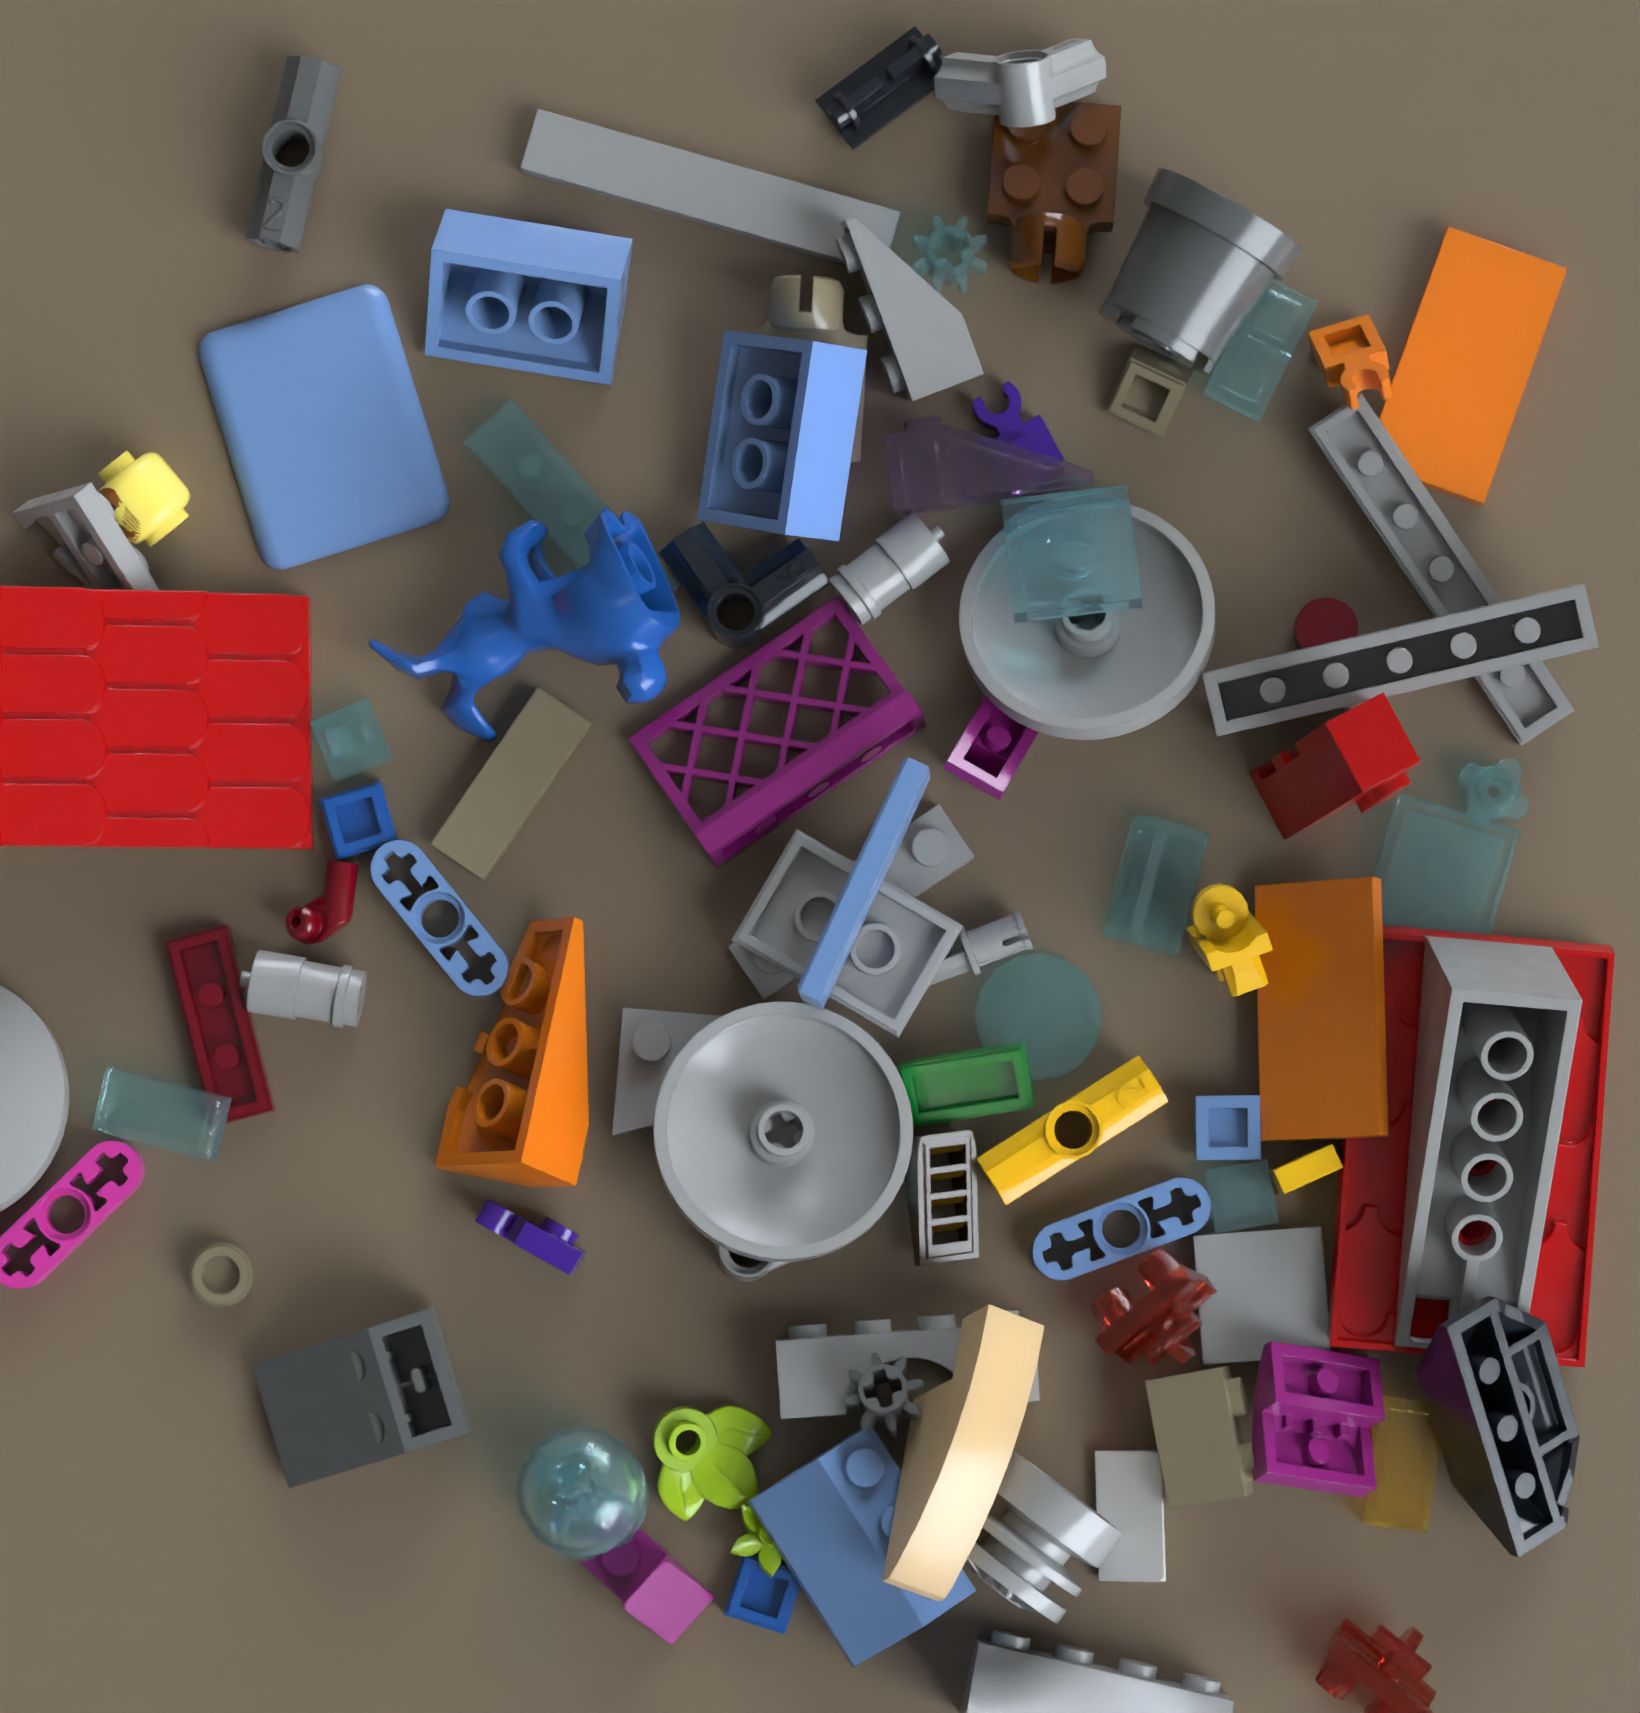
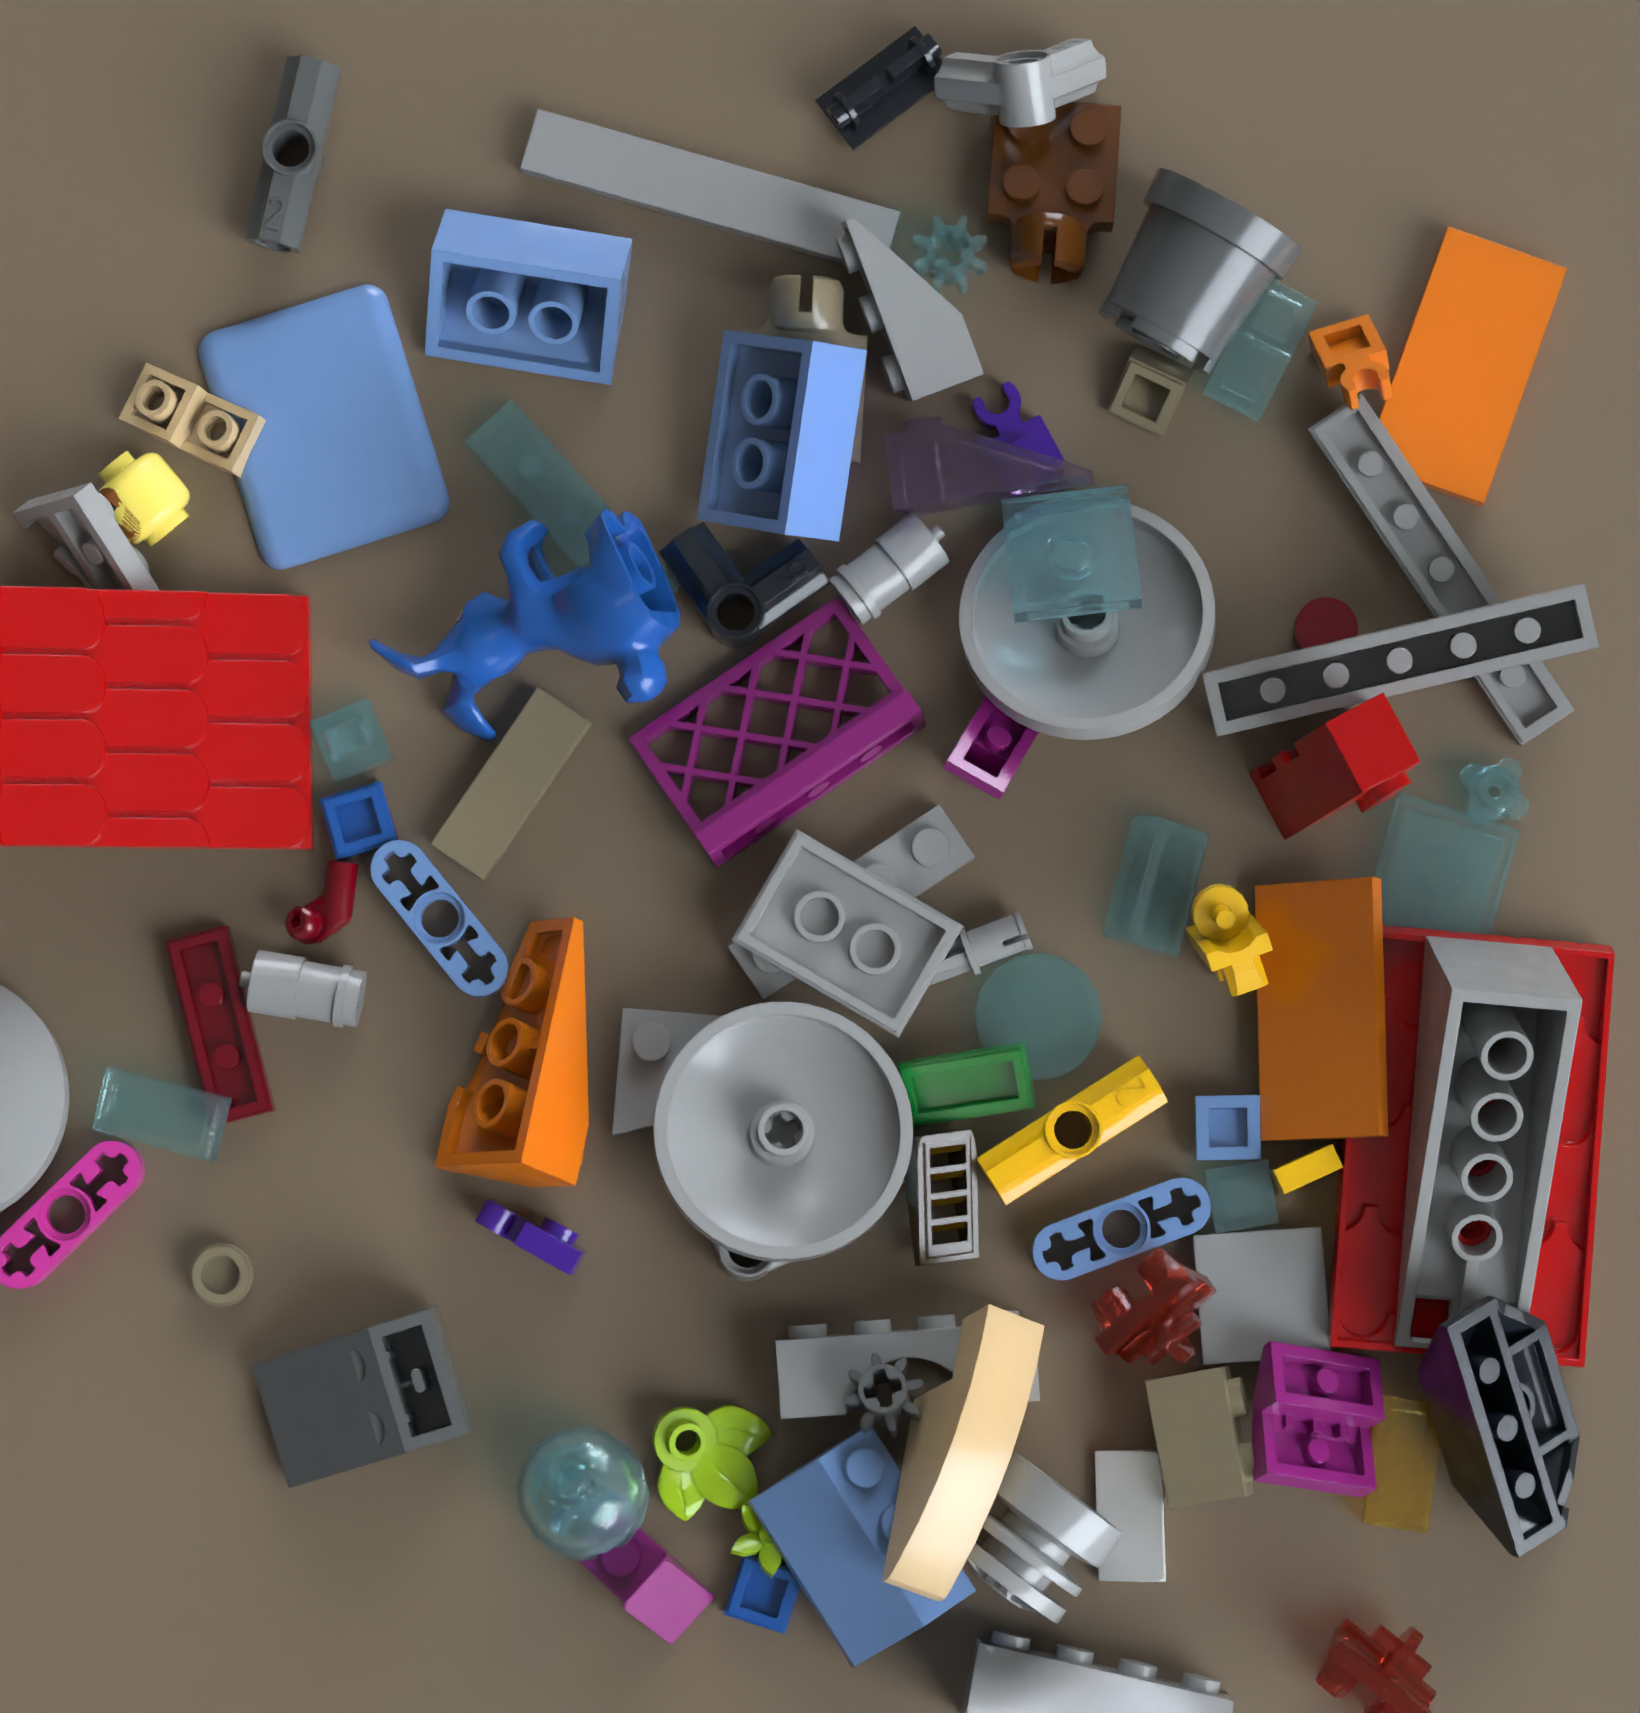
medium blue tile [797,757,931,1010] -> none
none -> tan slope [118,363,266,478]

